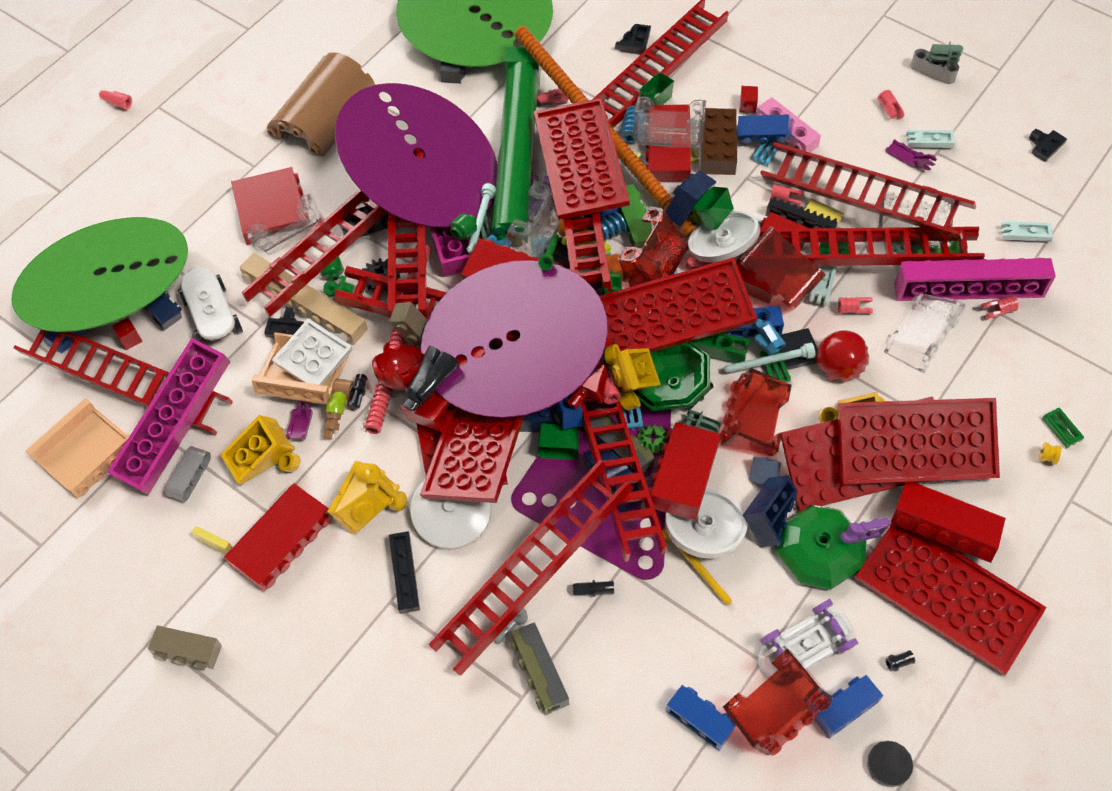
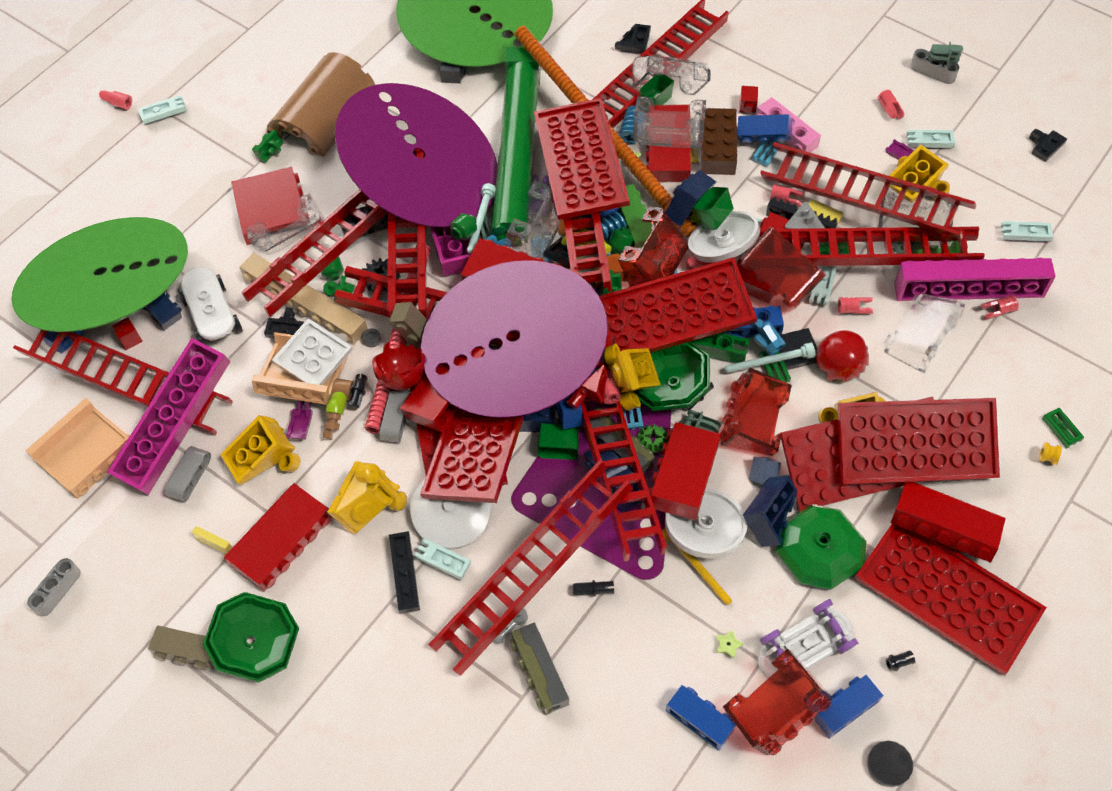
black piece [402,345,460,412] -> none
coral hinge [537,88,568,105] -> none
green piece [538,234,559,270] -> none
medium lavender hinge [840,518,891,544] -> none
none -> light grey beam [27,558,81,617]
none -> light aqua hinge [138,96,187,124]
none -> green rock [203,592,299,683]
none -> green hips [252,130,284,163]
none -> dark grey tile [362,328,381,348]
none -> light grey beam [379,390,411,443]
none -> light aqua hinge [413,539,471,580]
none -> green head [608,226,634,255]
none -> clear windscreen [633,55,711,95]
none -> yellowish green plate [716,631,743,658]
none -> light grey piece [785,202,824,229]
none -> yellow piece [884,144,950,203]

